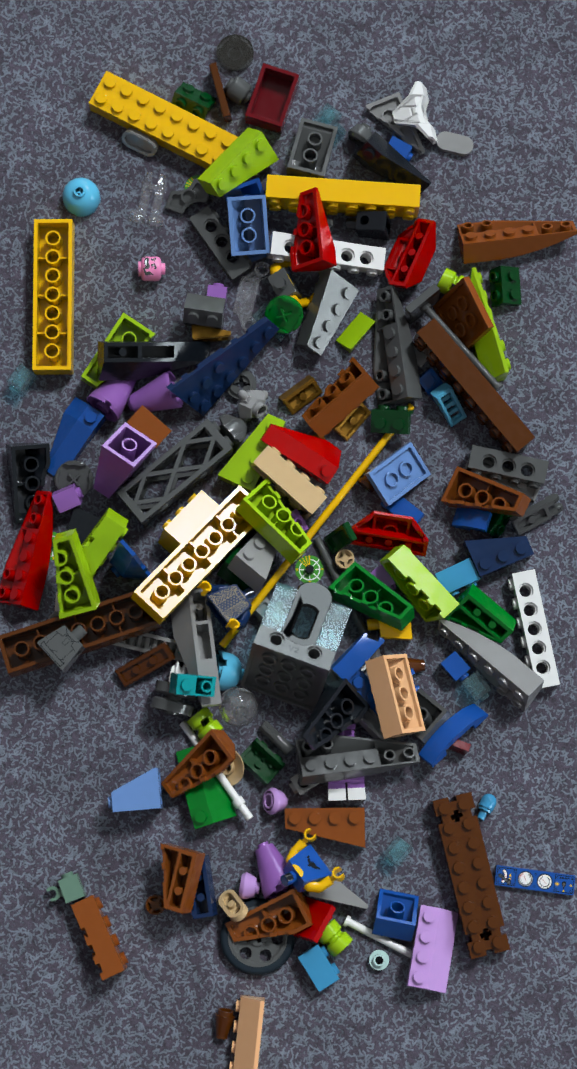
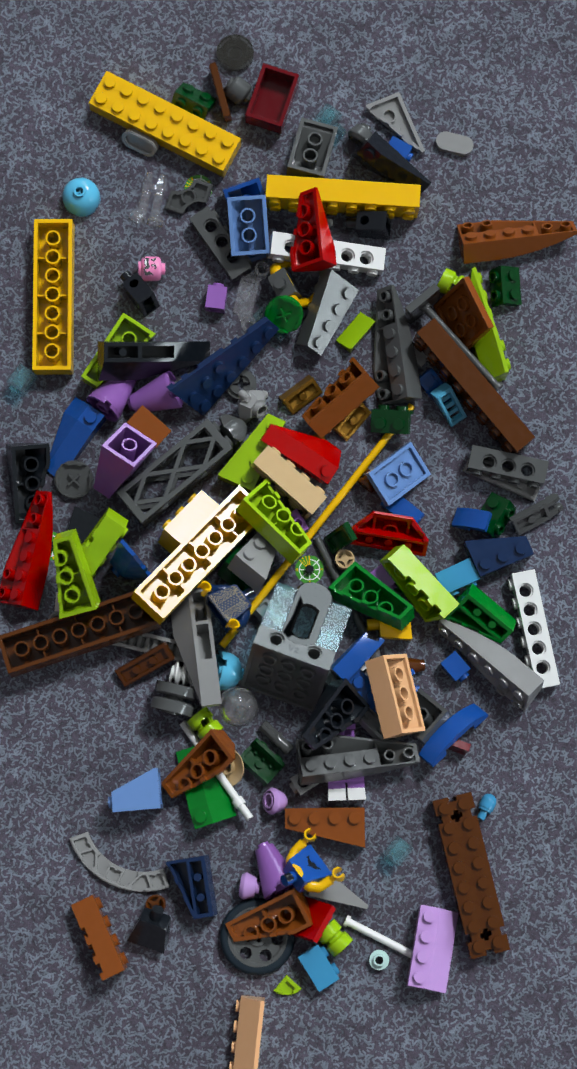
dark grey torso [37,624,87,674] -> none
sand green brick [46,871,86,903] -> none
medium lavender brick [52,483,84,513] -> none
dark orange wedge [160,843,206,914] -> none
teal slope [169,673,216,697] -> none
dark grey slope [183,293,226,330] -> none
pearl gold slope [191,325,232,342] -> none
lime wedge [197,127,279,197] -> none
reddish brown cone [215,1008,235,1039] -> none
tan plate [218,889,248,922] -> none
blue slope [372,889,419,942] -> none
red wedge [384,218,436,289] -> none
white piece [392,81,438,144] -> none
dark orange wedge [441,466,531,517] -> none
clear light blue brick [460,670,492,703] -> none
tile [494,865,576,896] -> none
none -> light grey tile [69,832,170,892]
none -> black torso [120,271,160,317]
none -> black torso [128,905,171,954]
none -> lime tile [273,975,302,995]

